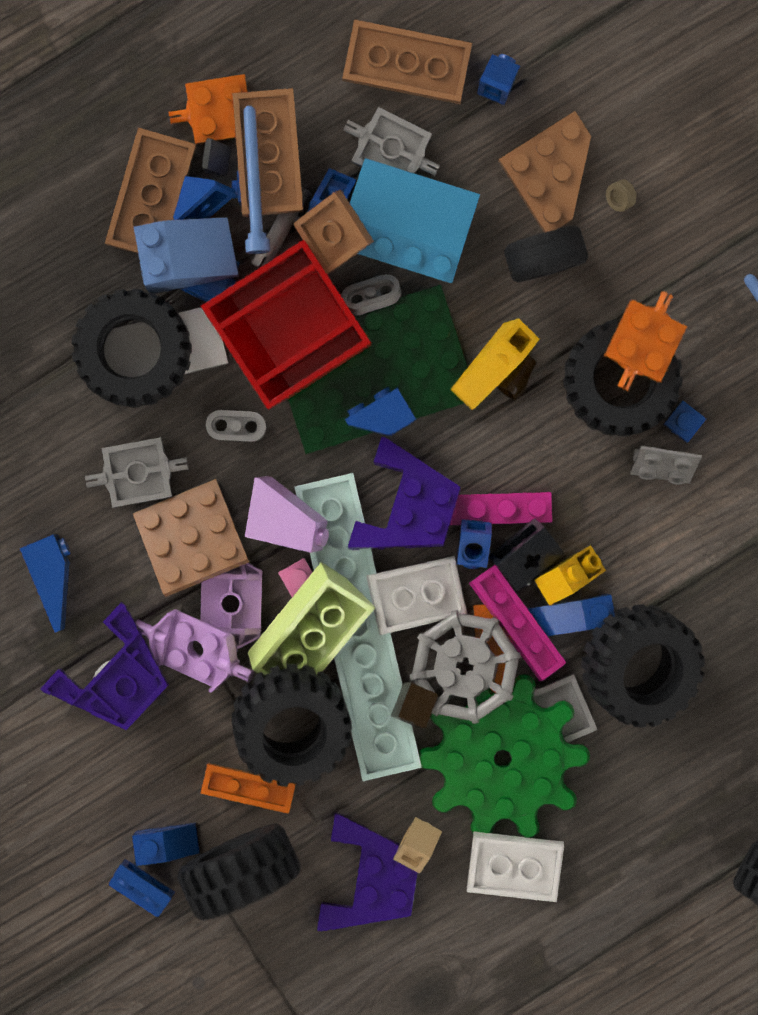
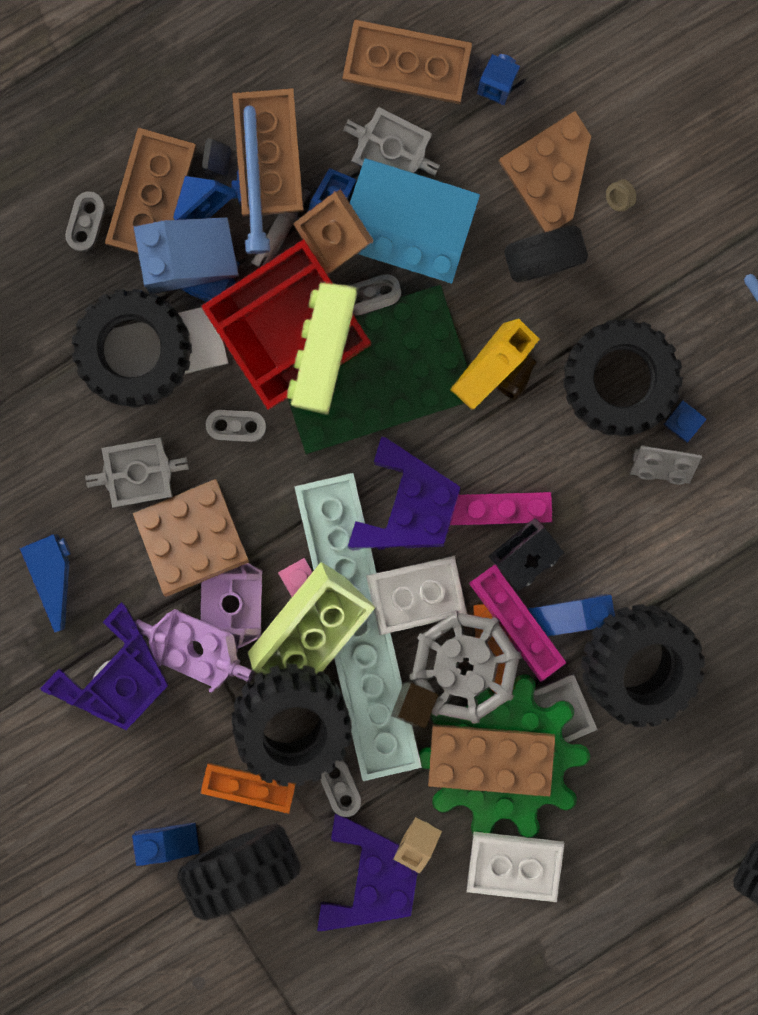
blue bracket [109,859,175,917] -> none
orange plate [169,74,248,145] -> none
lavender slope [245,476,329,553] -> none
blue slope [345,387,416,436] -> none
blue brick [457,519,492,569] -> none
yellow slope [534,545,606,606] -> none
orange plate [604,291,687,391] -> none
none -> light grey plate [65,191,105,252]
none -> yellowish green slope [287,283,357,415]
none -> light grey plate [320,760,361,817]
none -> medium nougat plate [428,724,555,797]

